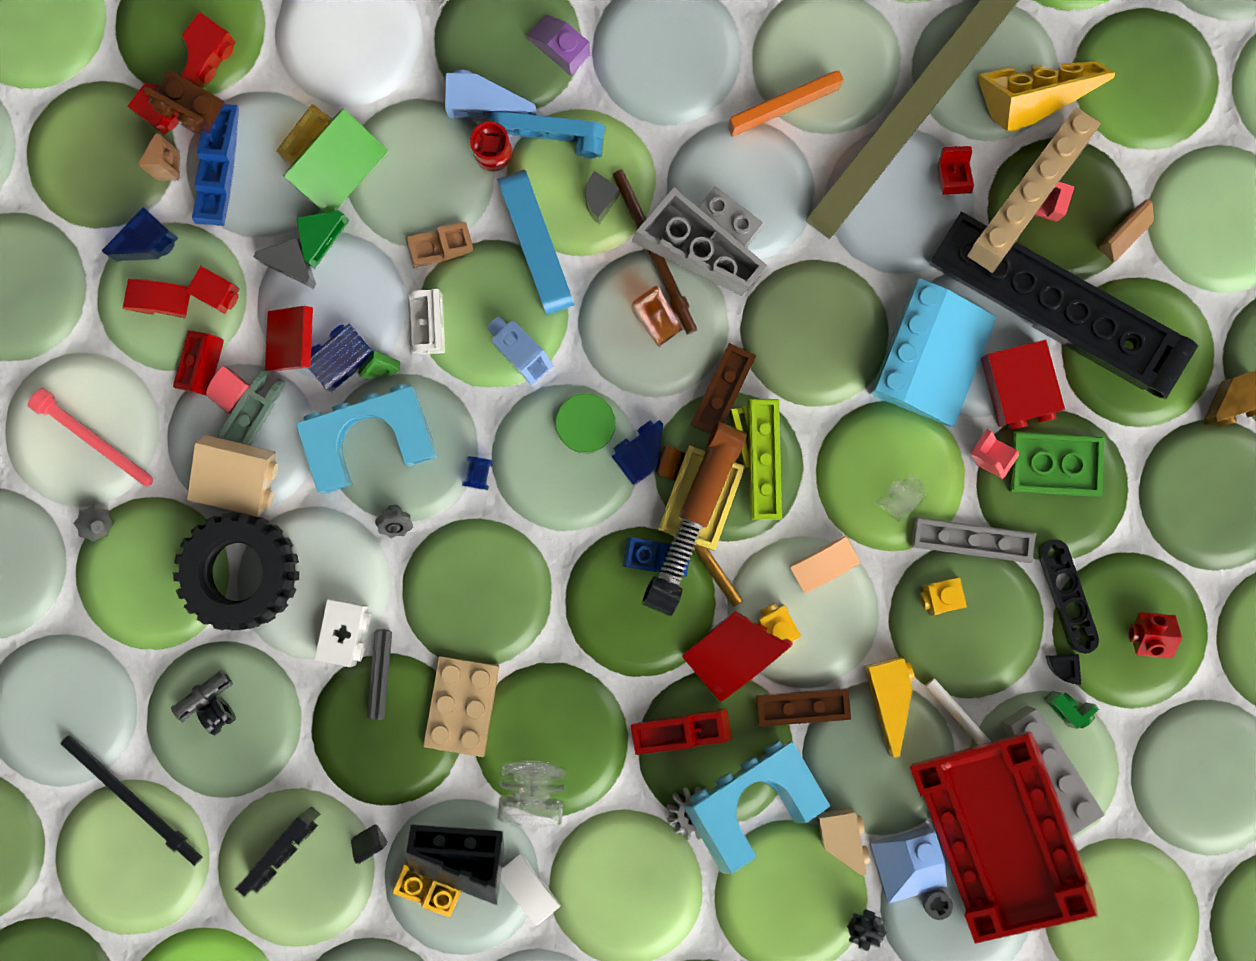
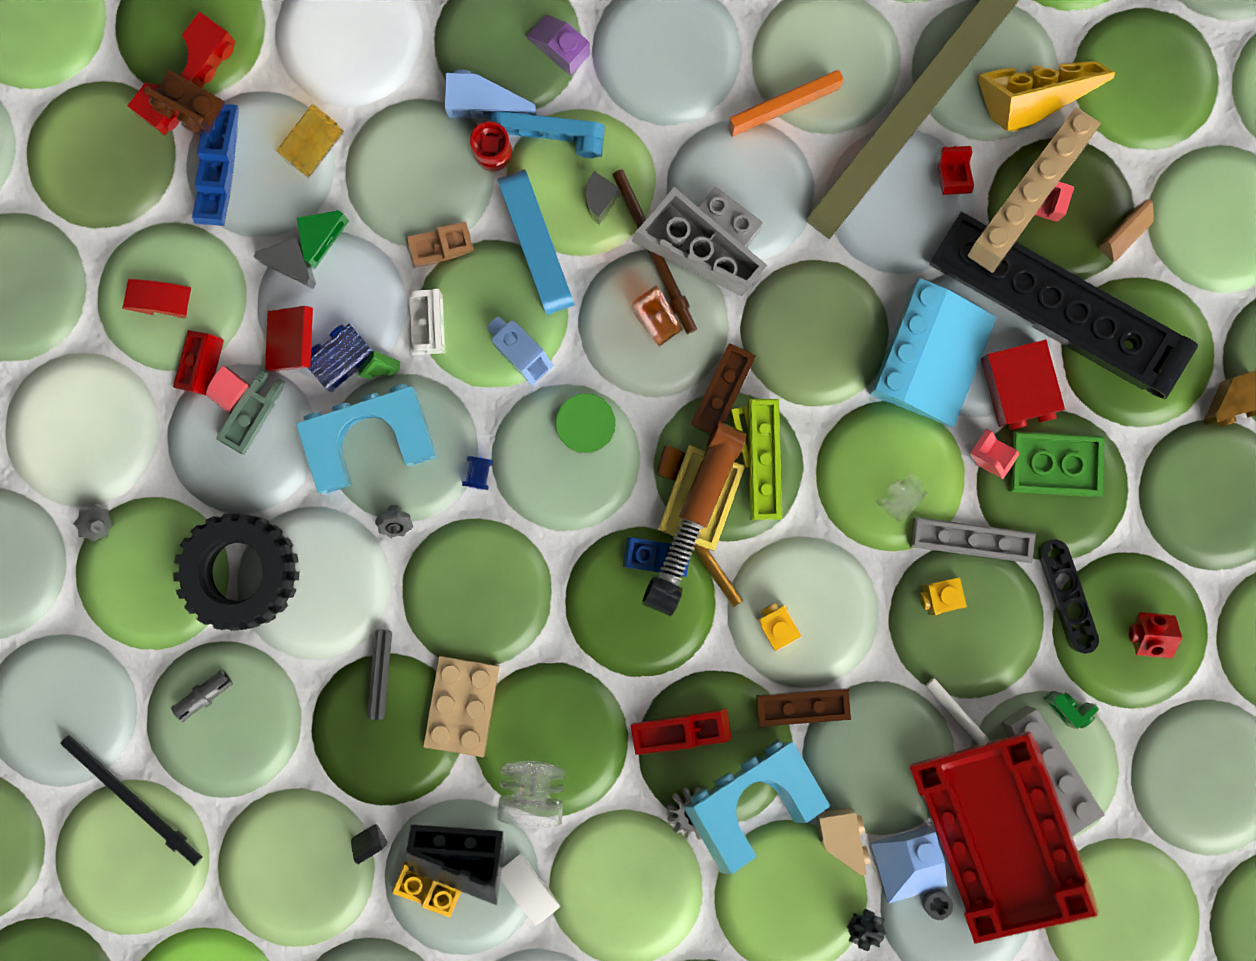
coral piece [27,388,153,486] -> none
clear blue slope [102,207,178,261] -> none
medium nougat slope [139,134,180,181] -> none
red brick [185,266,240,314] -> none
tan brick [187,435,278,517] -> none
black wheel [197,696,236,736] -> none
black plate [235,807,321,897] -> none
bright green tile [282,108,388,213] -> none
white brick [314,599,371,667] -> none
clear blue slope [611,420,663,487] -> none
red slope [682,611,793,702] -> none
light nougat slope [790,535,861,594] -> none
yellow slope [864,657,915,758] -> none
black tile [1046,654,1081,685] -> none

